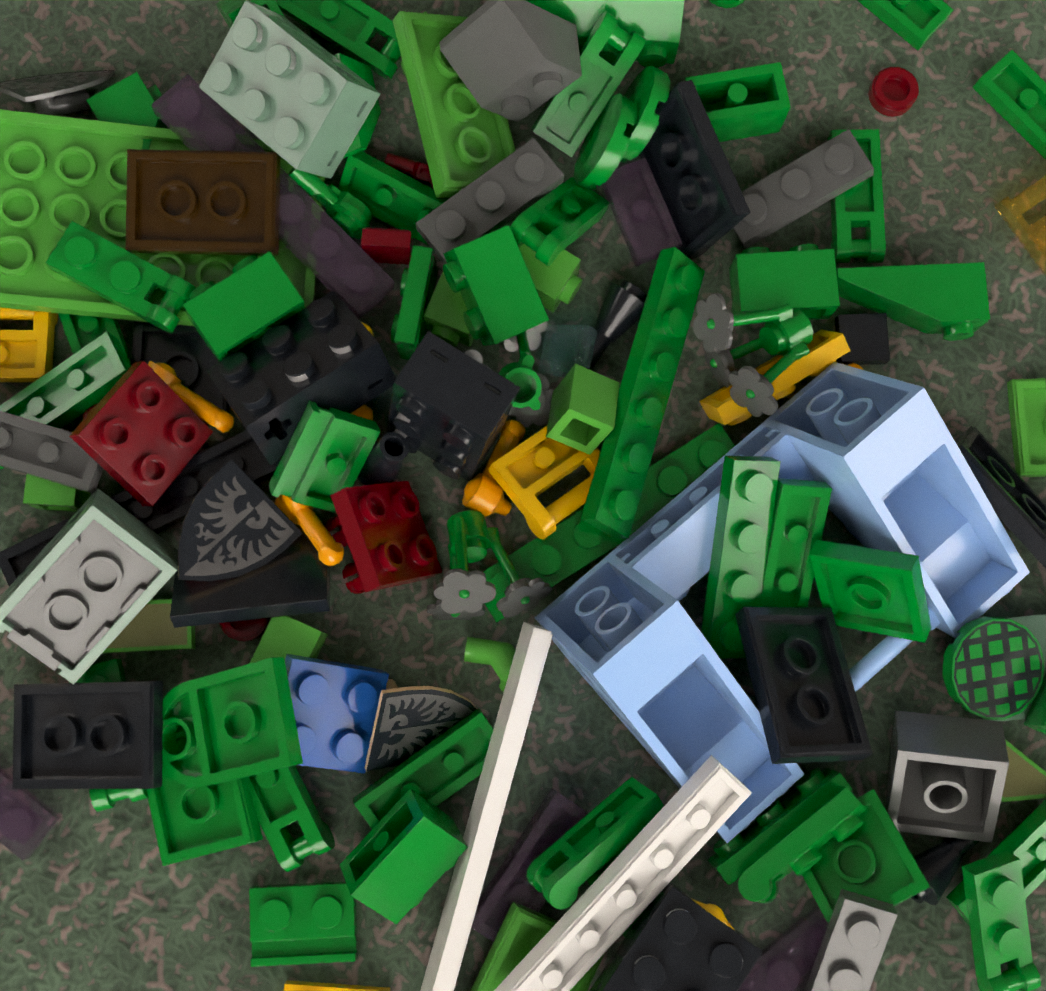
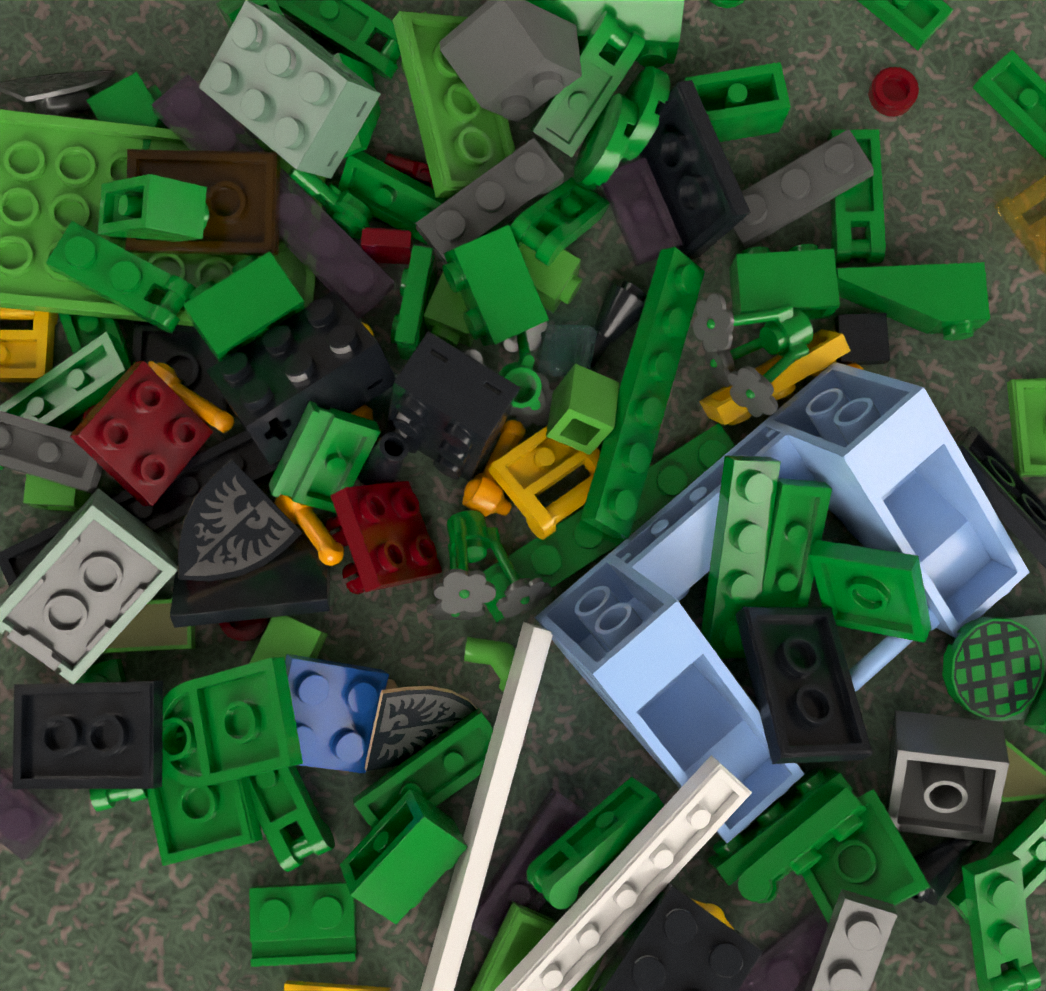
none -> green slope [98,174,209,242]

